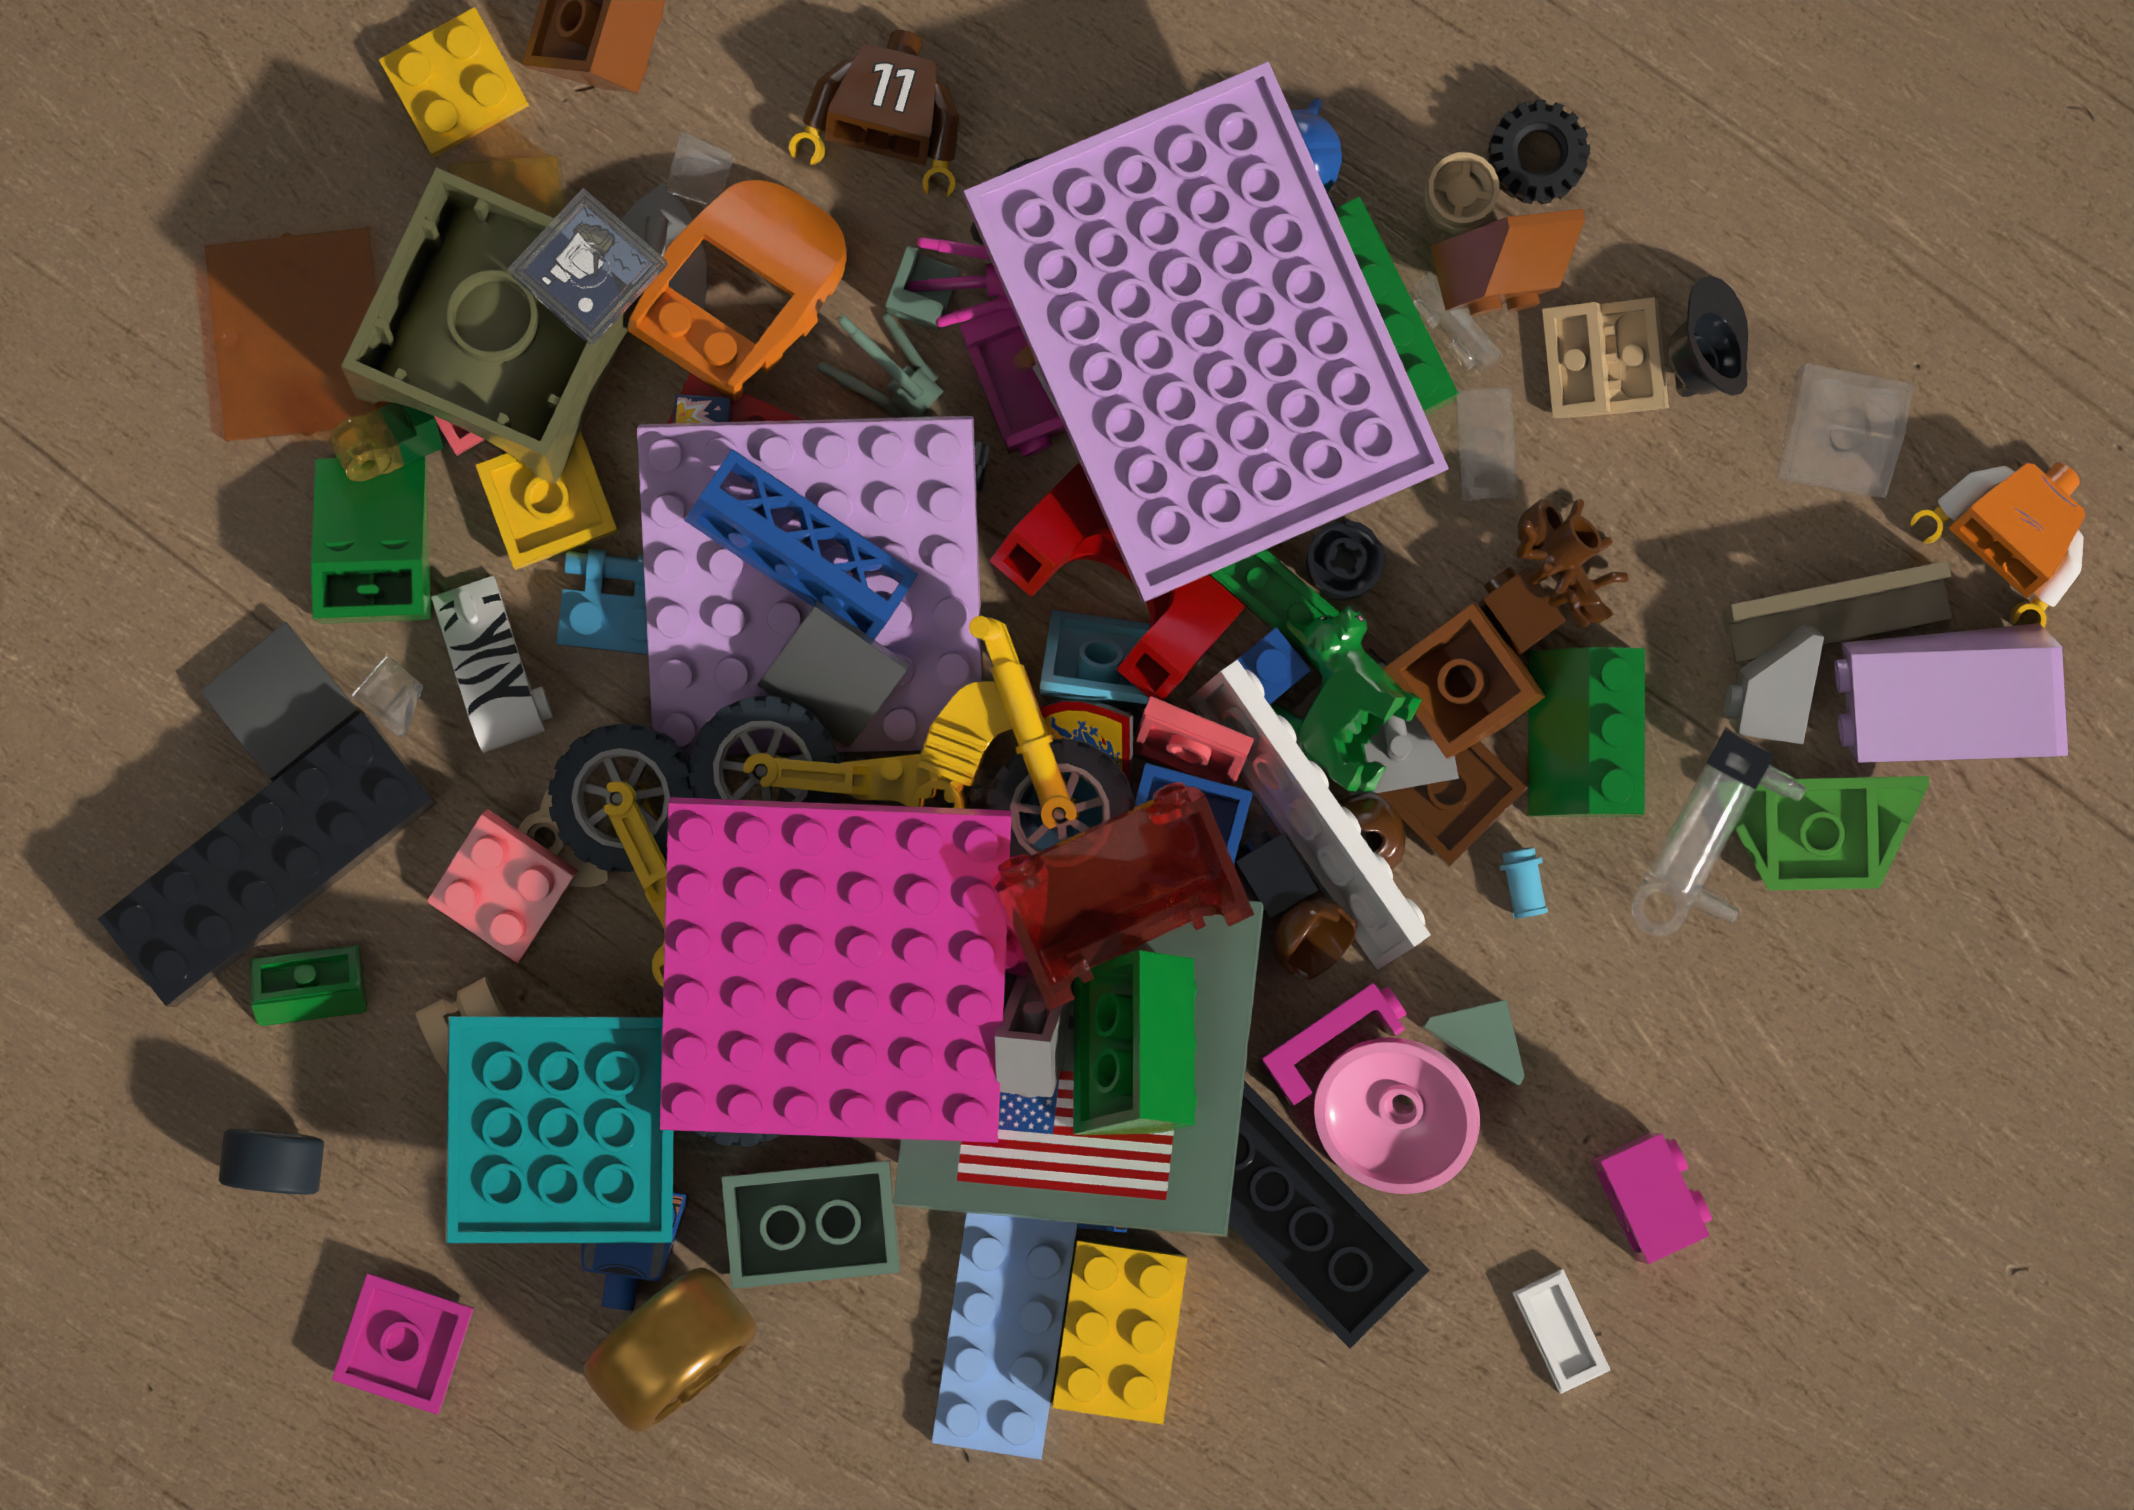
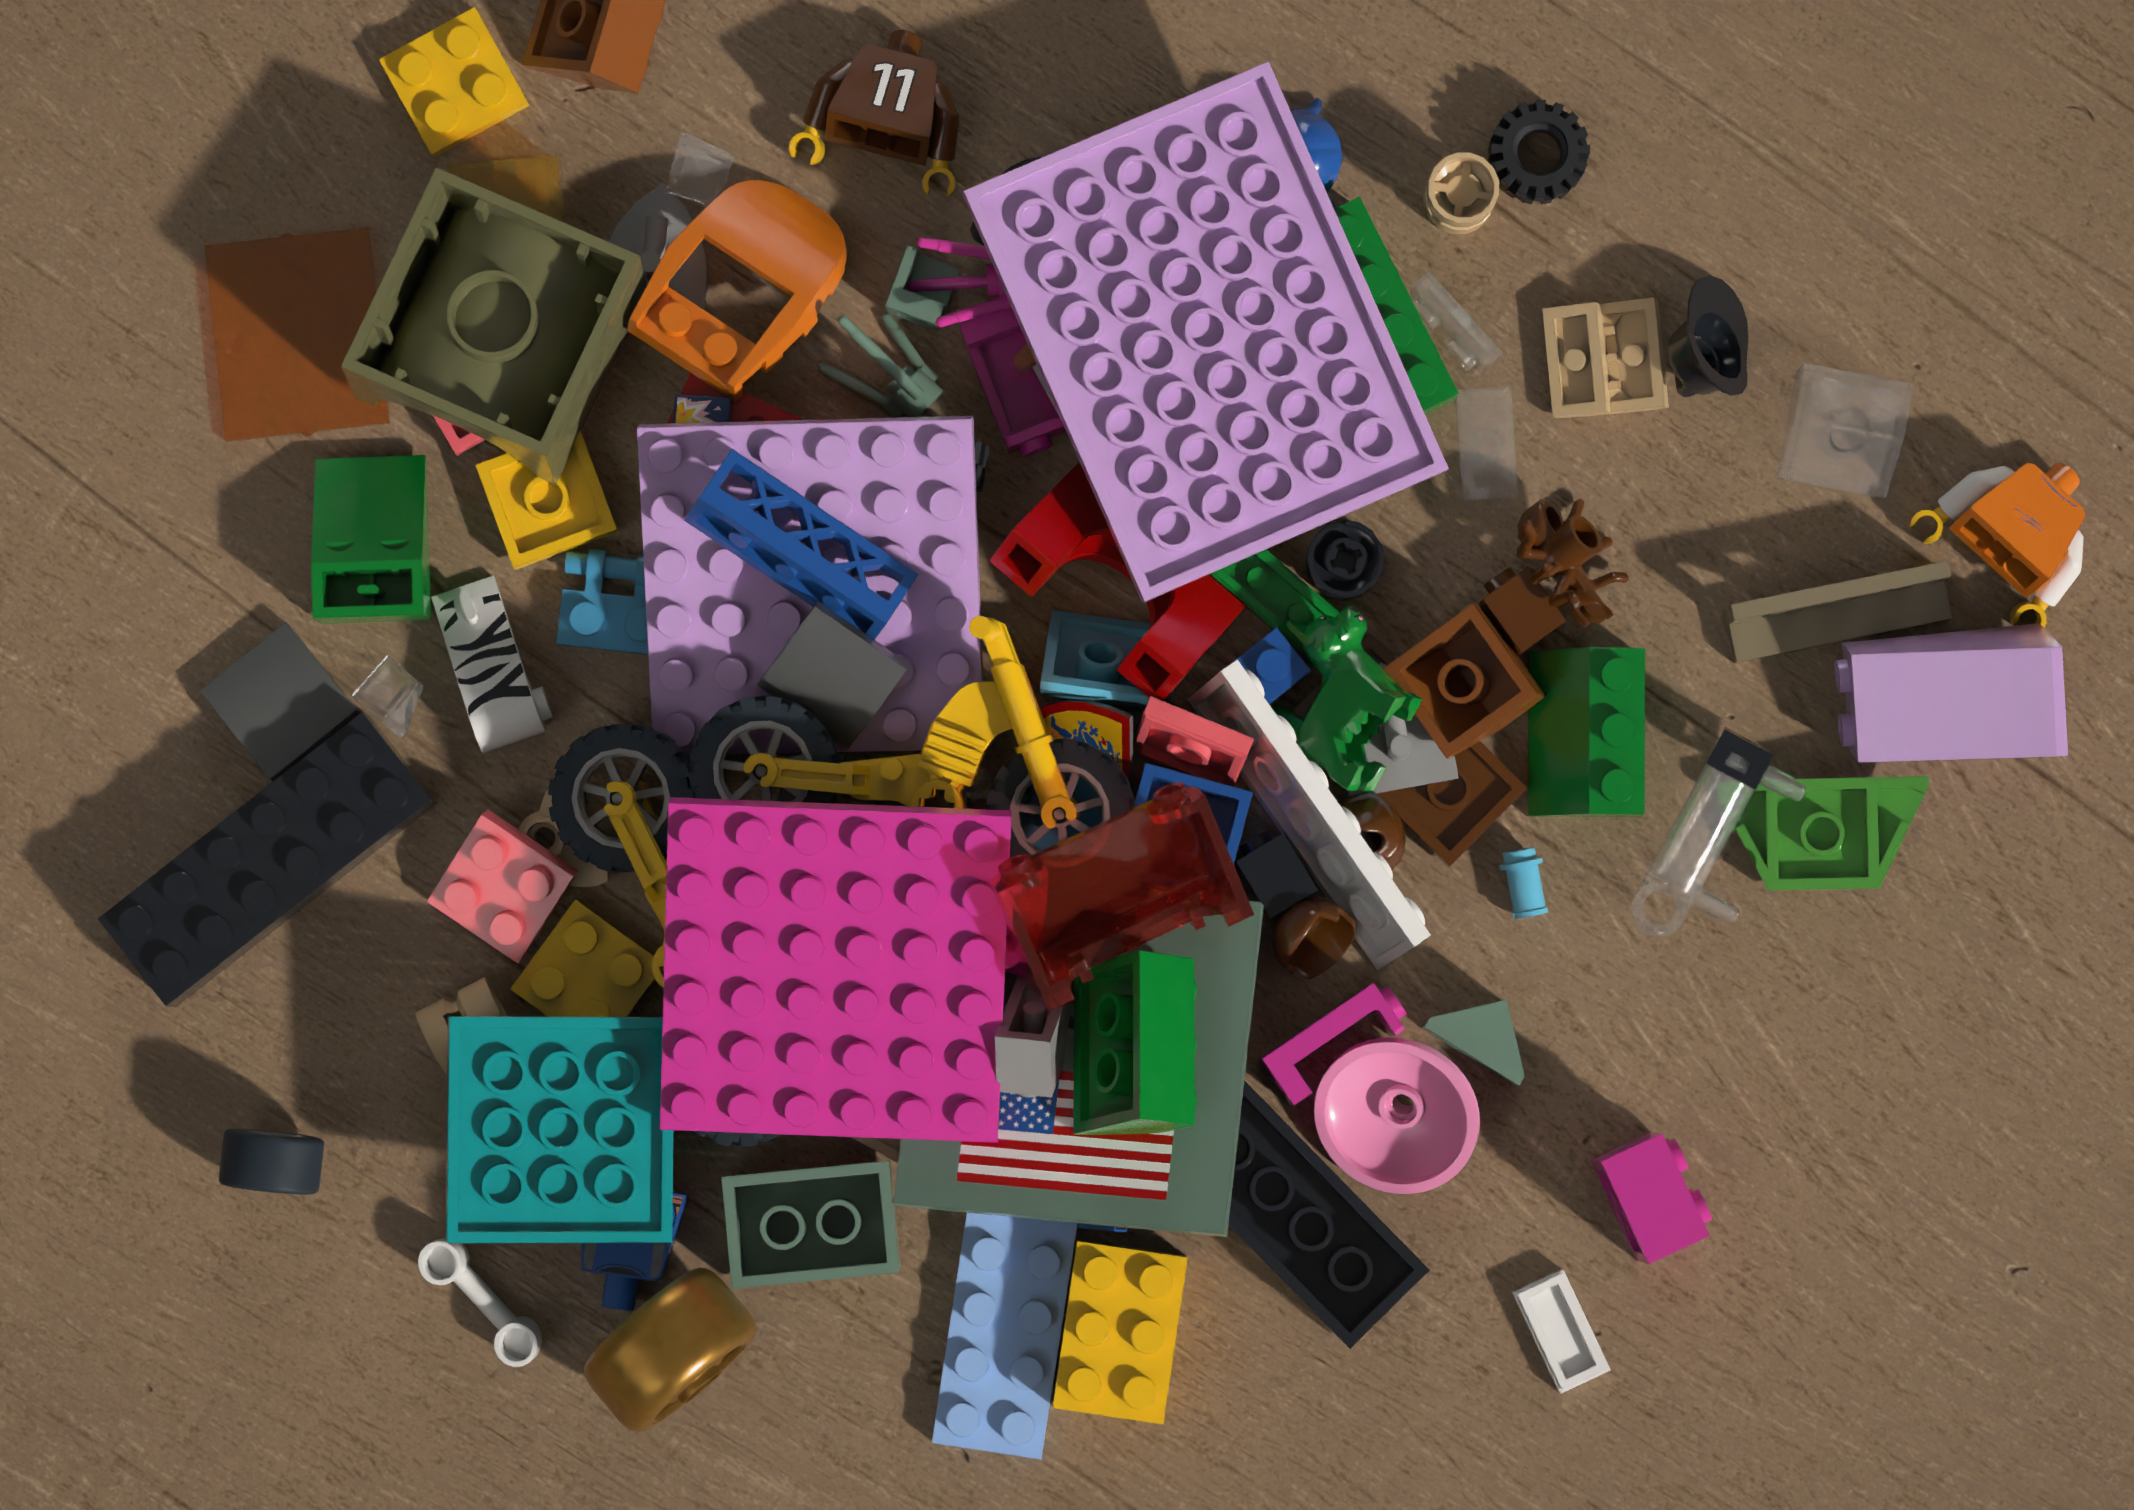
green slope [249,945,367,1026] -> none
clear yellow leg [329,402,443,481] -> none
dark pink plate [332,1273,475,1415] -> none
clear tile [507,188,668,347] -> none
dark orange slope [1430,209,1585,316] -> none
light grey slope [1724,625,1824,744] -> none
none -> white bar [418,1238,542,1367]
none -> yellow plate [510,899,655,1017]

